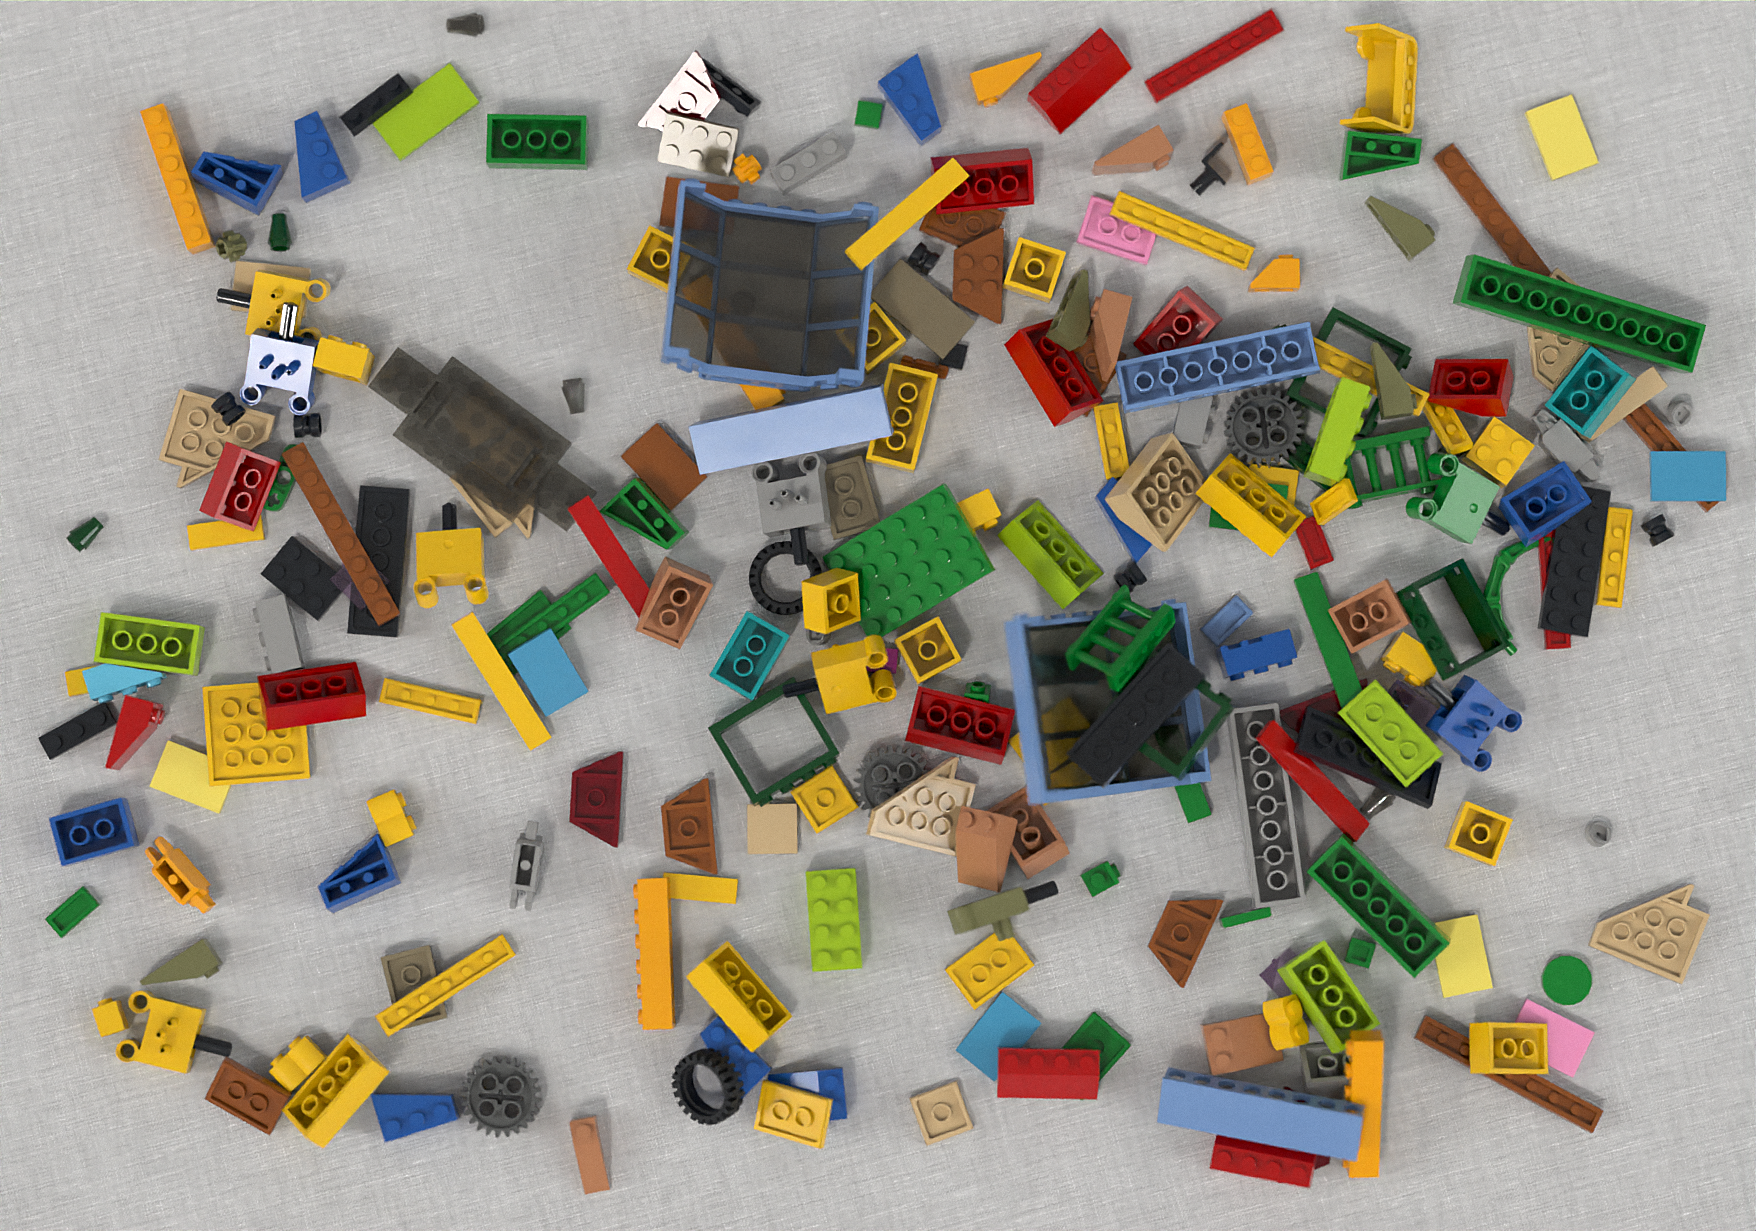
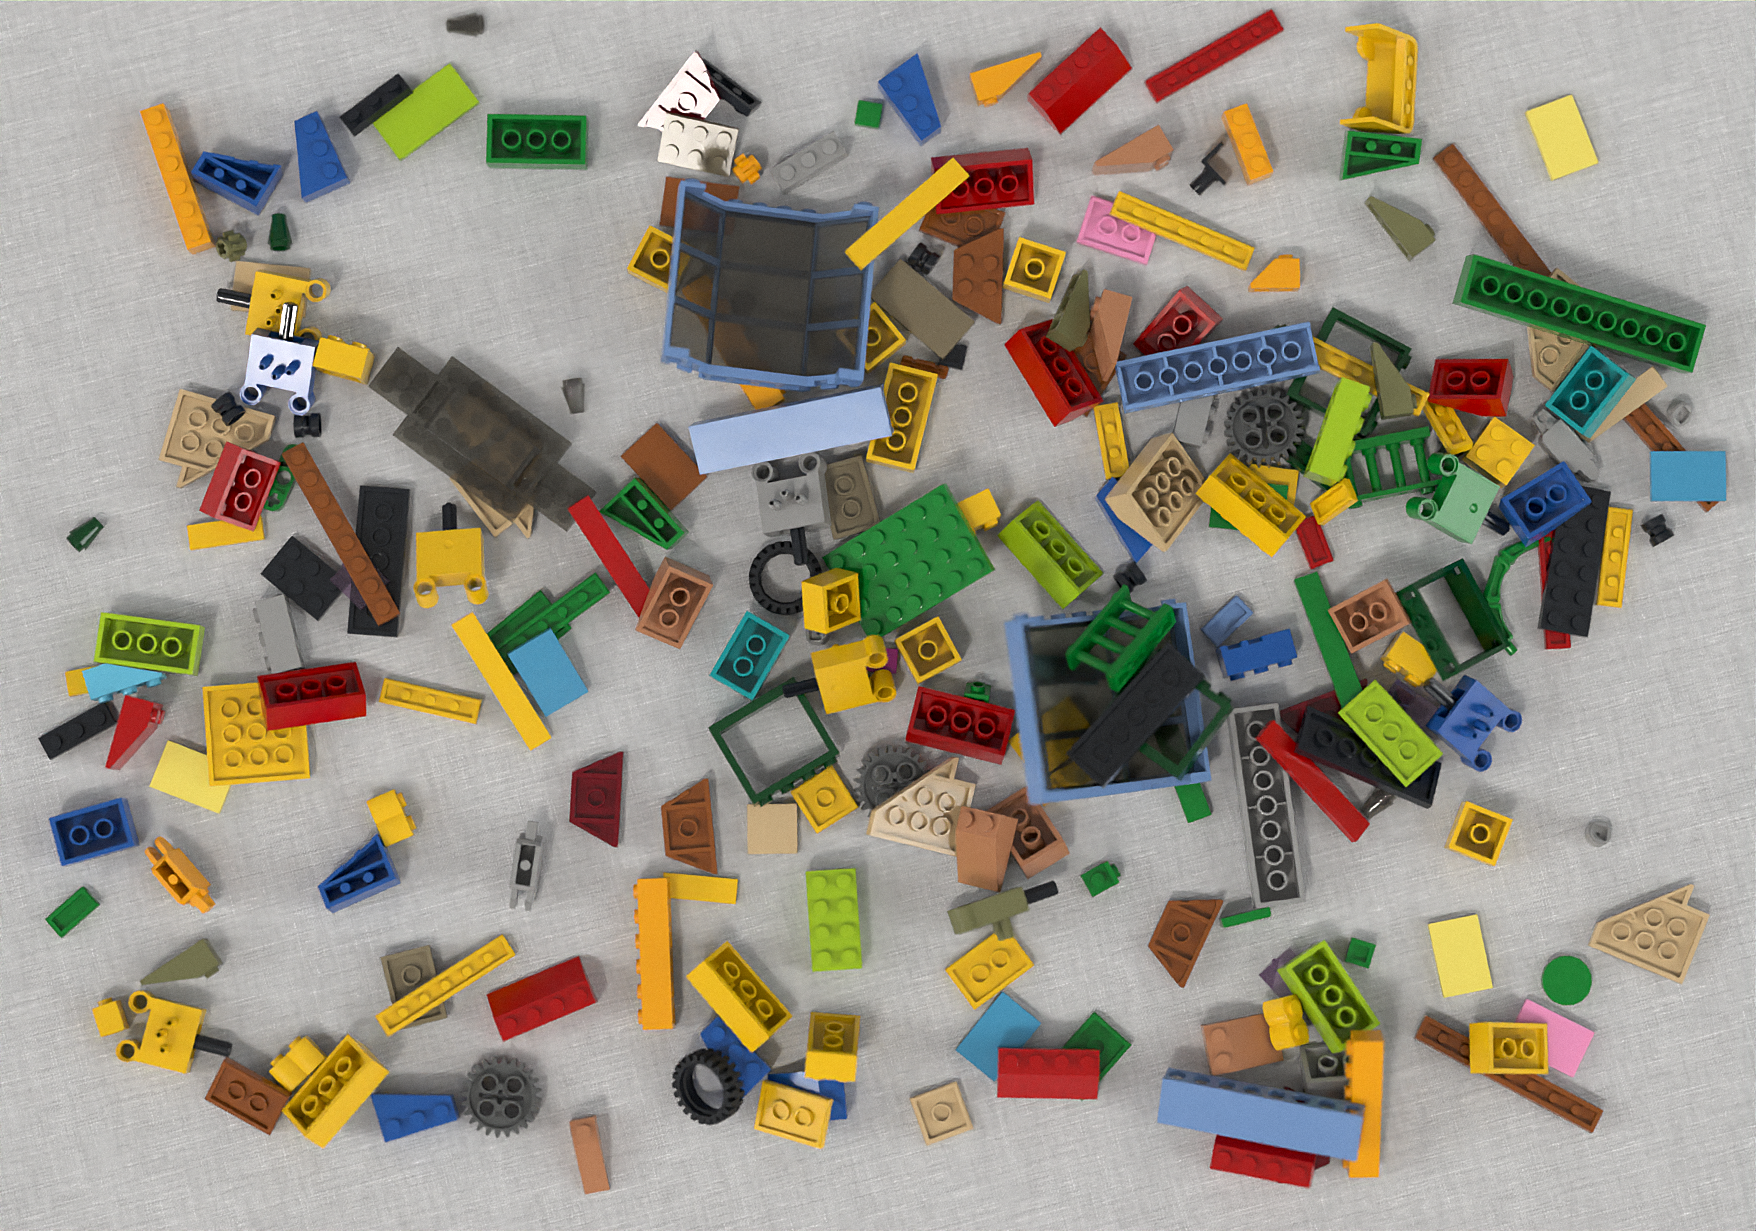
green brick [1306,833,1451,978] -> none
none -> red slope [486,956,598,1042]
none -> yellow slope [805,1012,860,1082]

